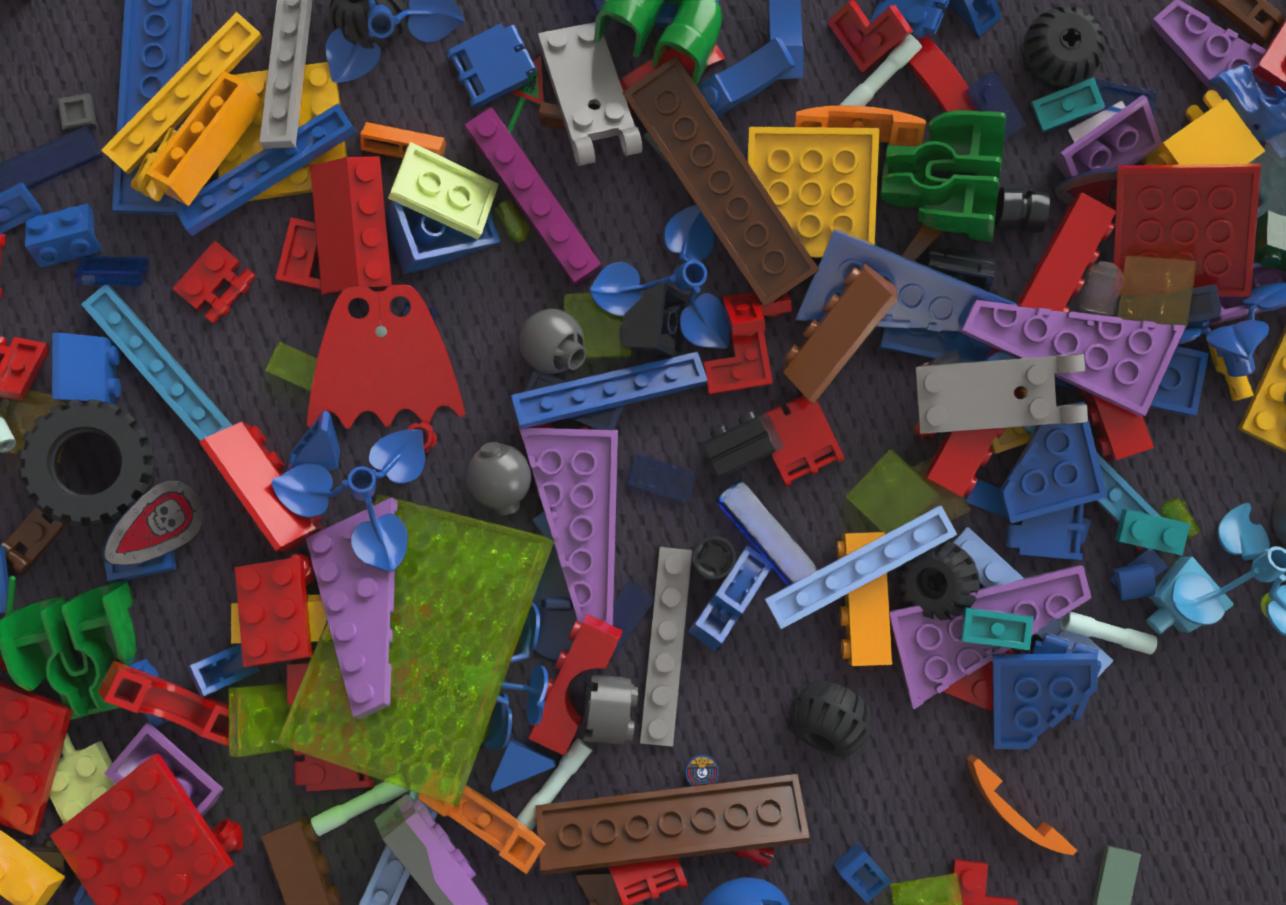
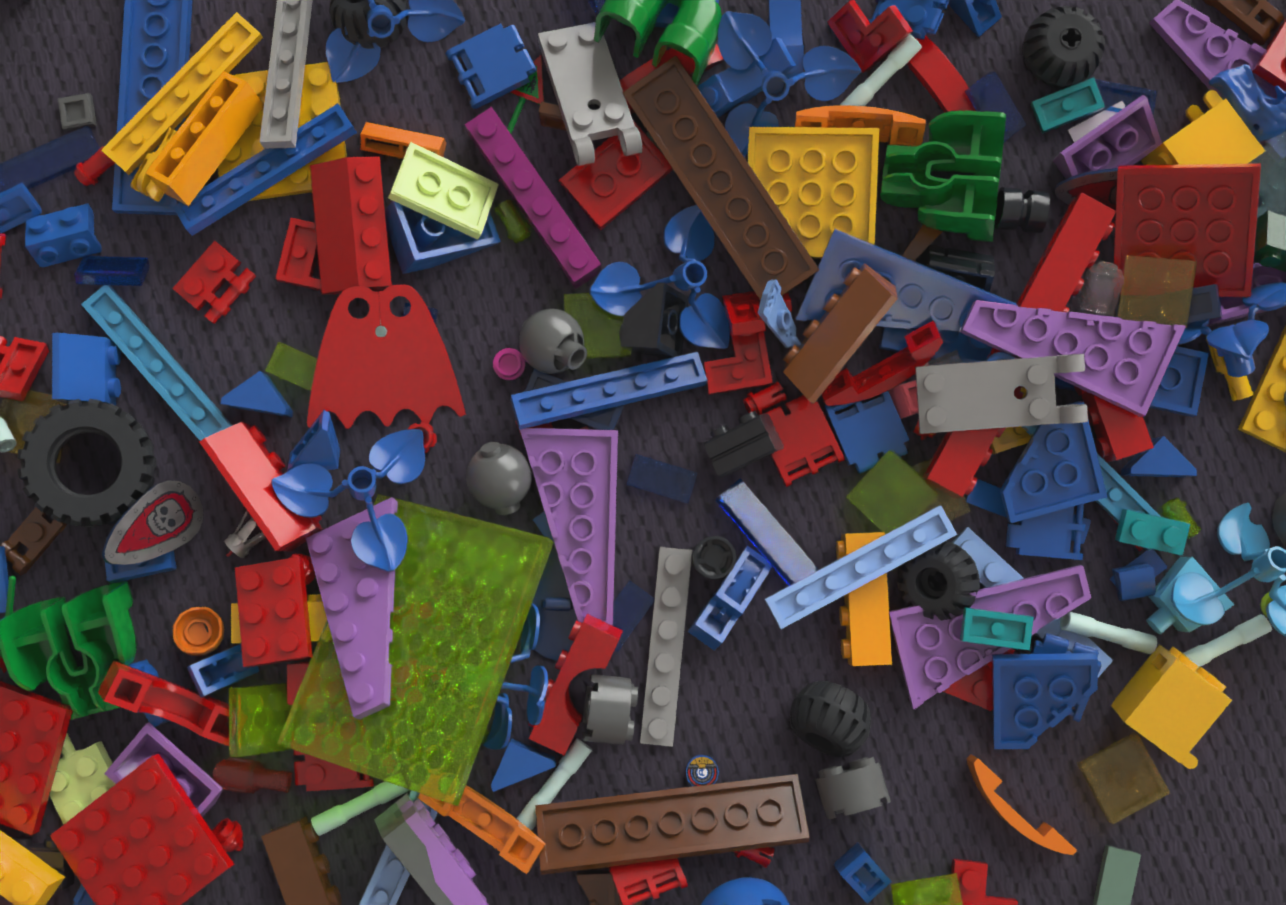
none -> red pin [74,146,115,186]
none -> orange hair [173,607,225,656]
none -> clear red arm [213,758,292,794]
none -> blue slope [220,371,293,418]
none -> flat silver piece [224,510,266,558]
none -> dark pink plate [493,348,525,381]
none -> red plate [559,121,673,230]
none -> blue plant [718,11,861,158]
none -> red pin [743,382,787,416]
none -> medium blue piece [758,280,801,348]
none -> dark grey brick [815,757,891,819]
none -> red slope [822,321,943,406]
none -> blue plate [824,391,909,474]
none -> coral slope [888,380,918,419]
none -> clear yellow plate [1077,732,1170,824]
none -> yellow container [1111,644,1232,769]
none -> blue slope [1121,436,1197,478]
none -> light aqua piece [1183,614,1272,668]

